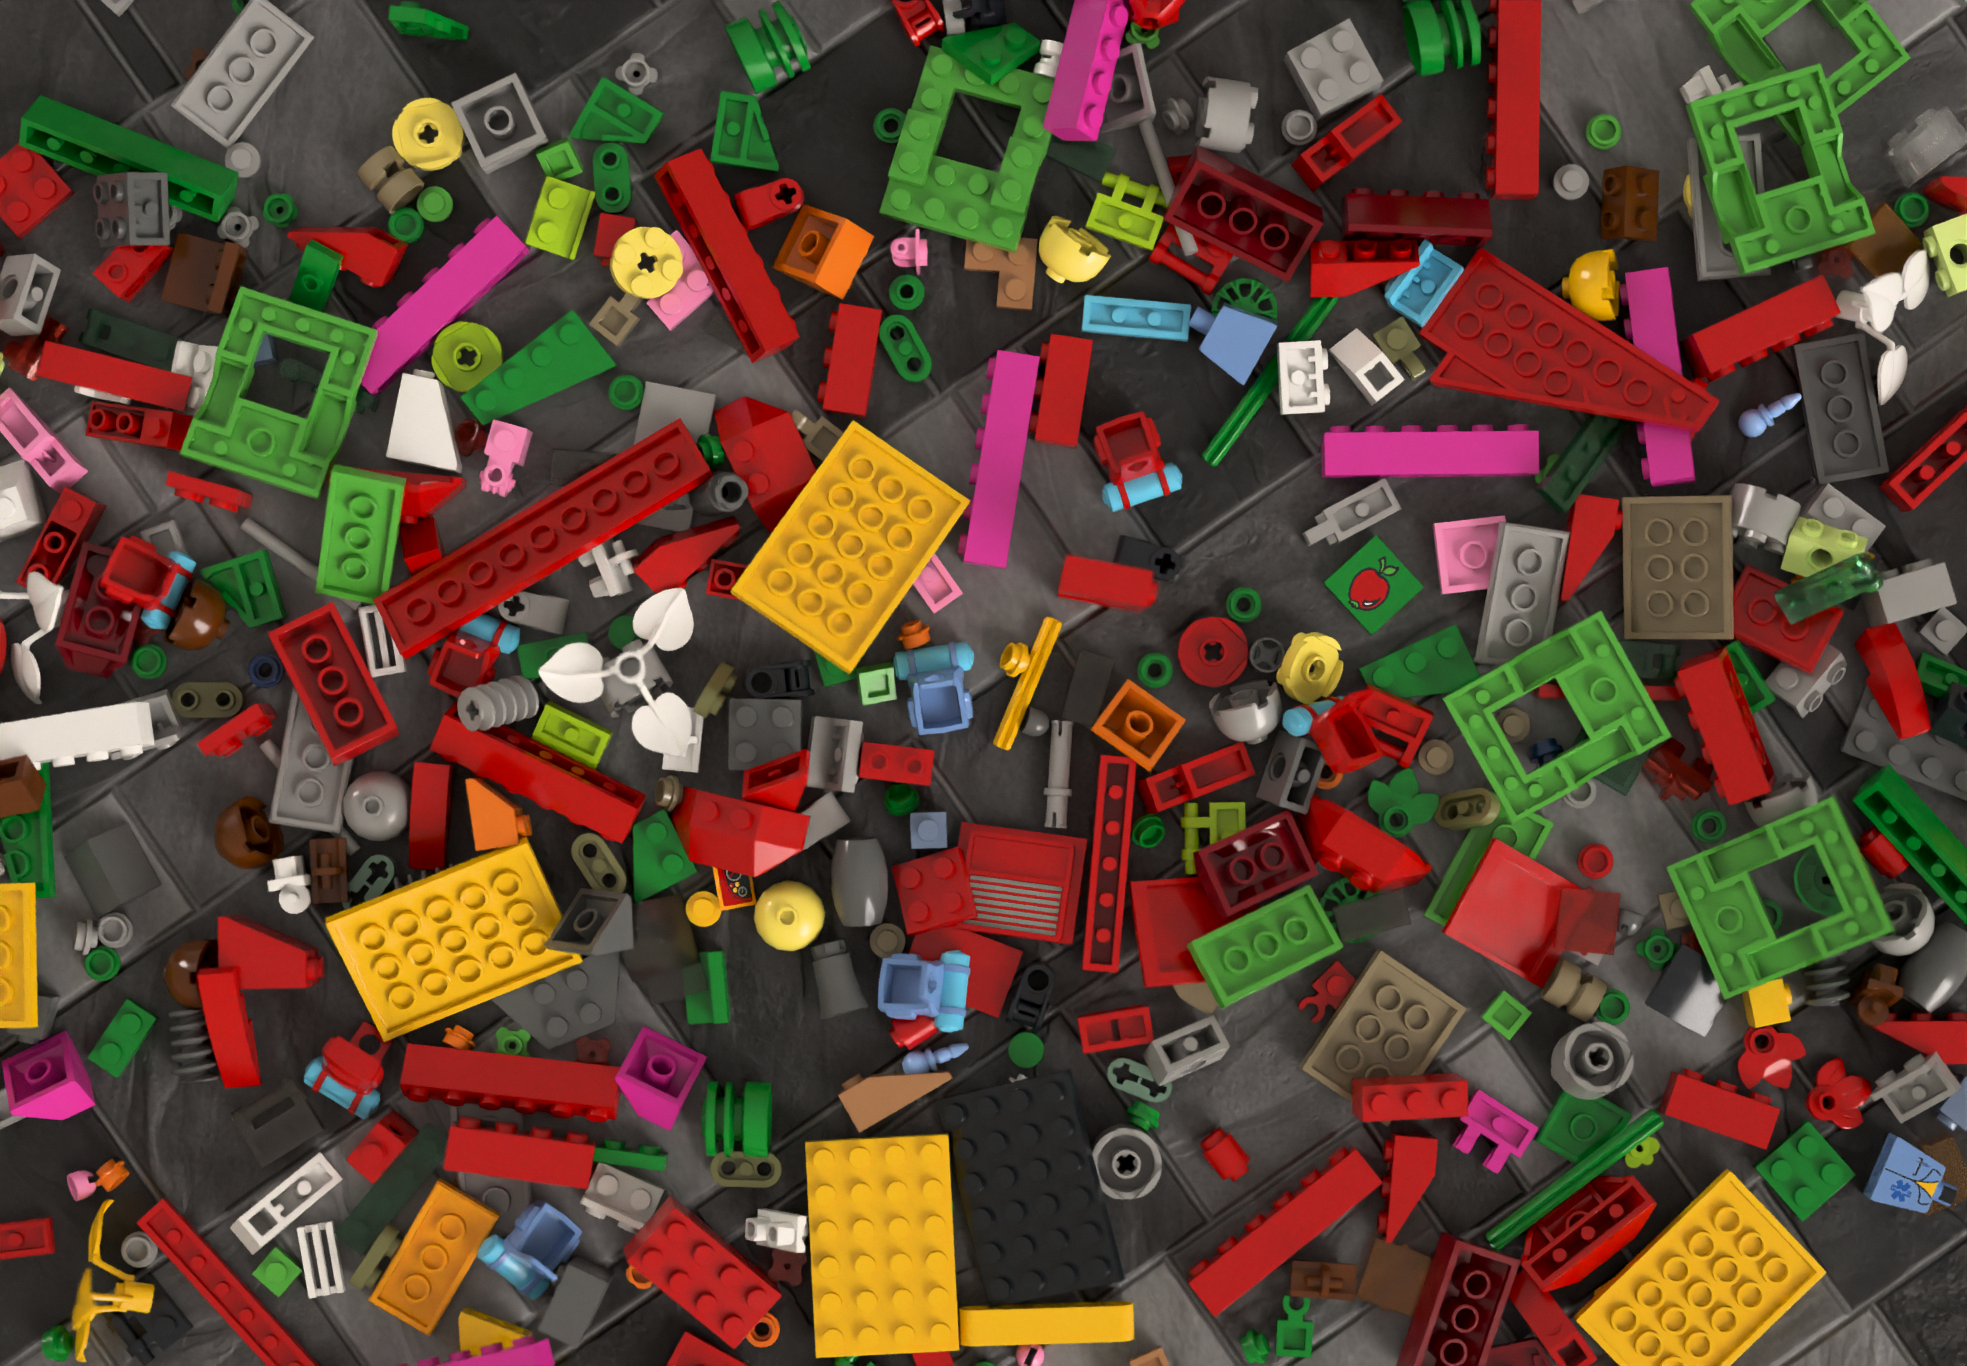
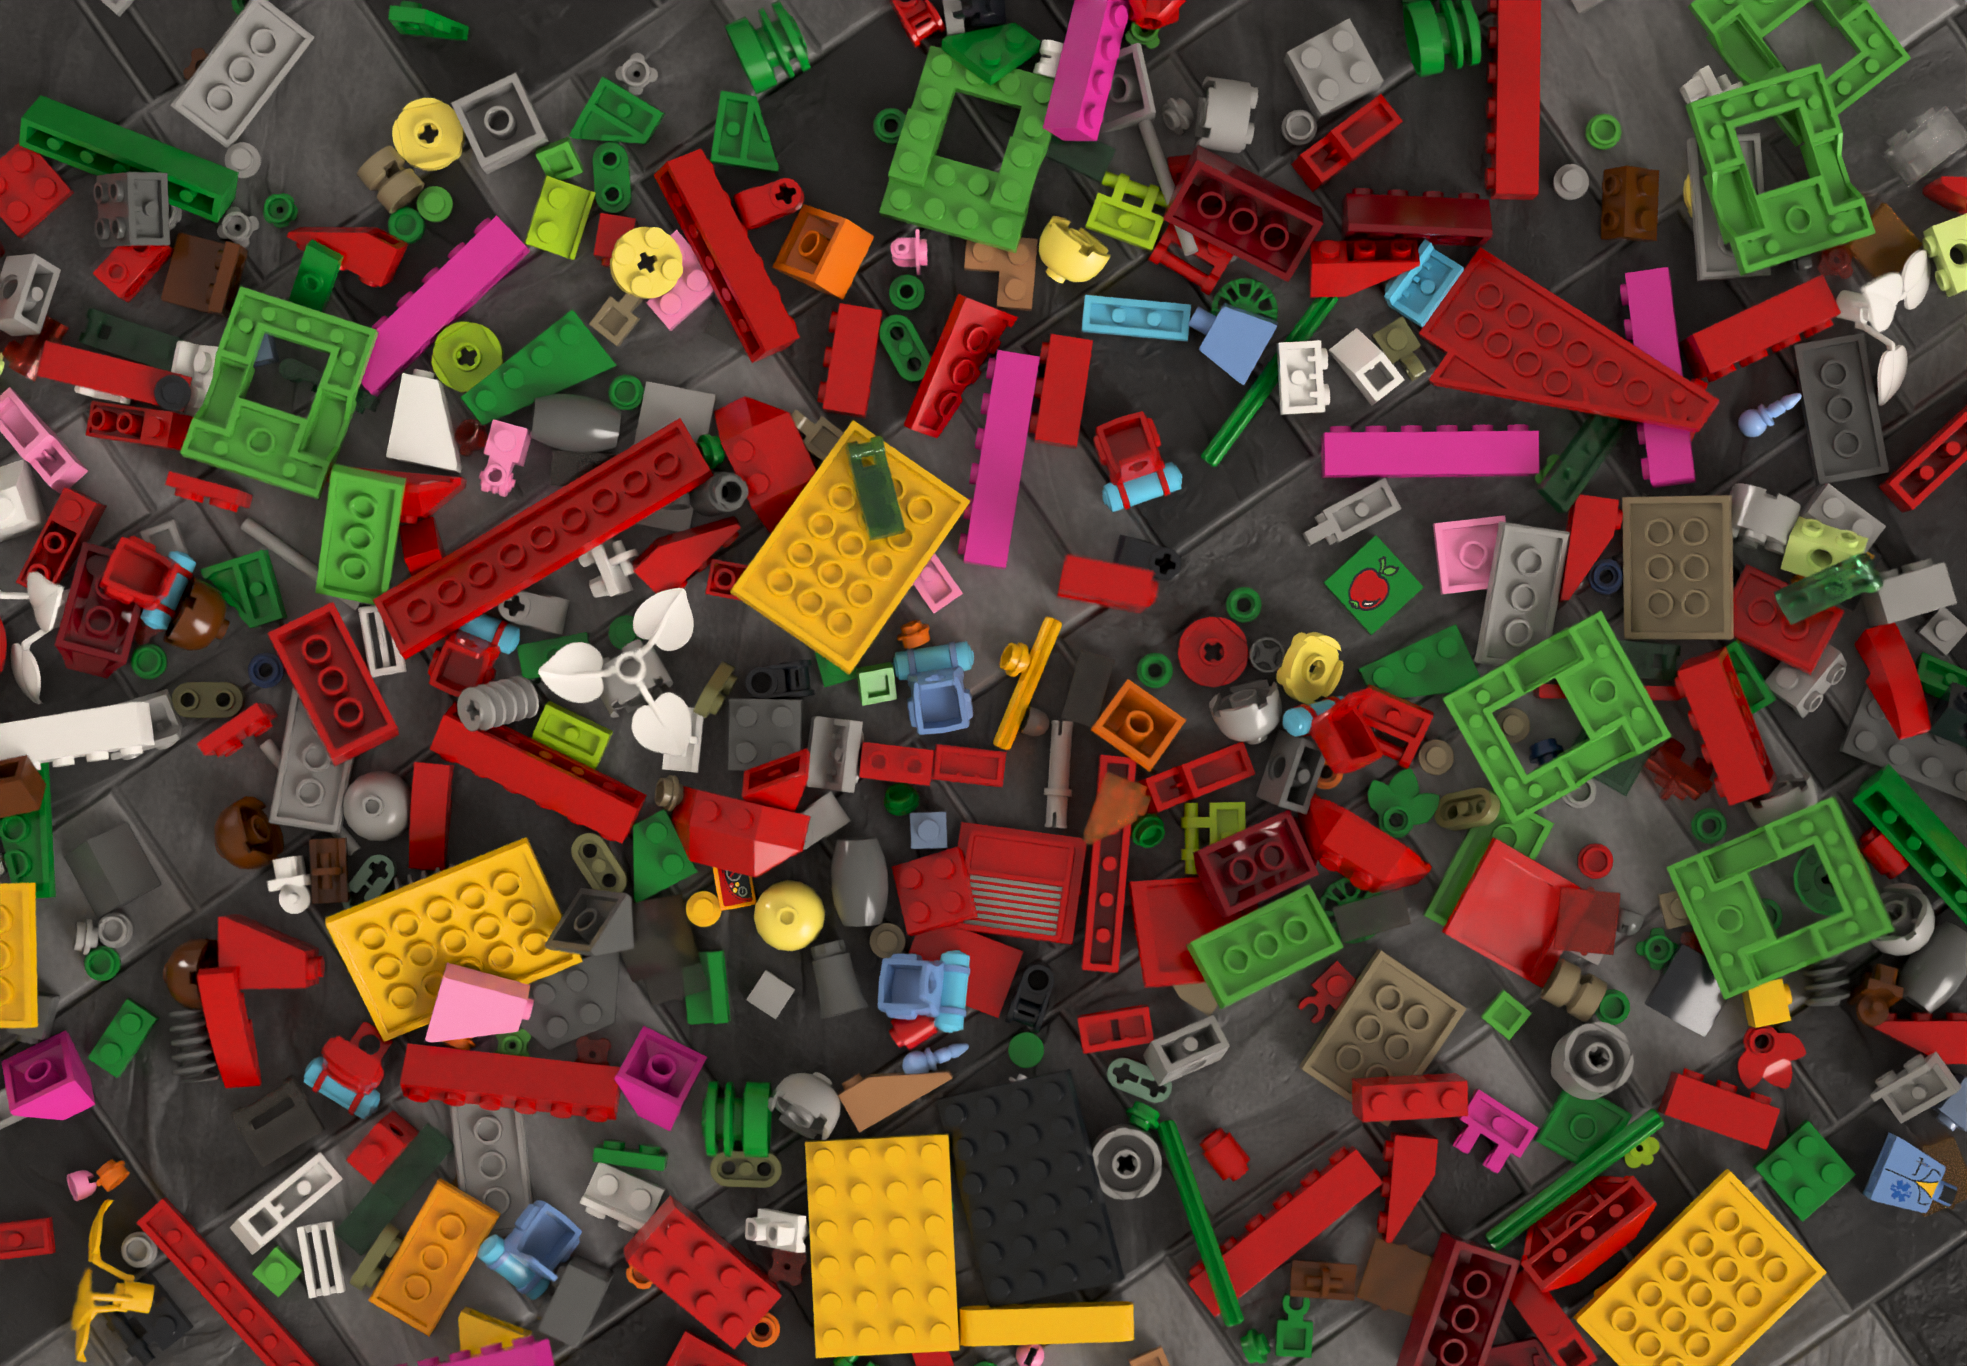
green plate [42,1325,73,1362] -> none
red brick [444,1116,595,1189] -> none
orange slope [465,778,532,851] -> none
yellow cylinder [1562,249,1620,321] -> none
red plate [1806,1058,1871,1129] -> none
green plate [1893,192,1929,228] -> none
none -> black plate [154,375,191,411]
none -> bright pink slope [425,963,534,1042]
none -> dark grey piece [530,394,621,453]
none -> light grey tile [746,970,796,1019]
none -> light grey cylinder [768,1072,841,1140]
none -> clear green plate [845,436,905,541]
none -> red wing [904,294,1018,439]
none -> red plate [932,744,1007,788]
none -> clear orange slope [1081,772,1151,844]
none -> green axle [1157,1120,1244,1327]
none -> dark blue plate [1588,559,1623,595]

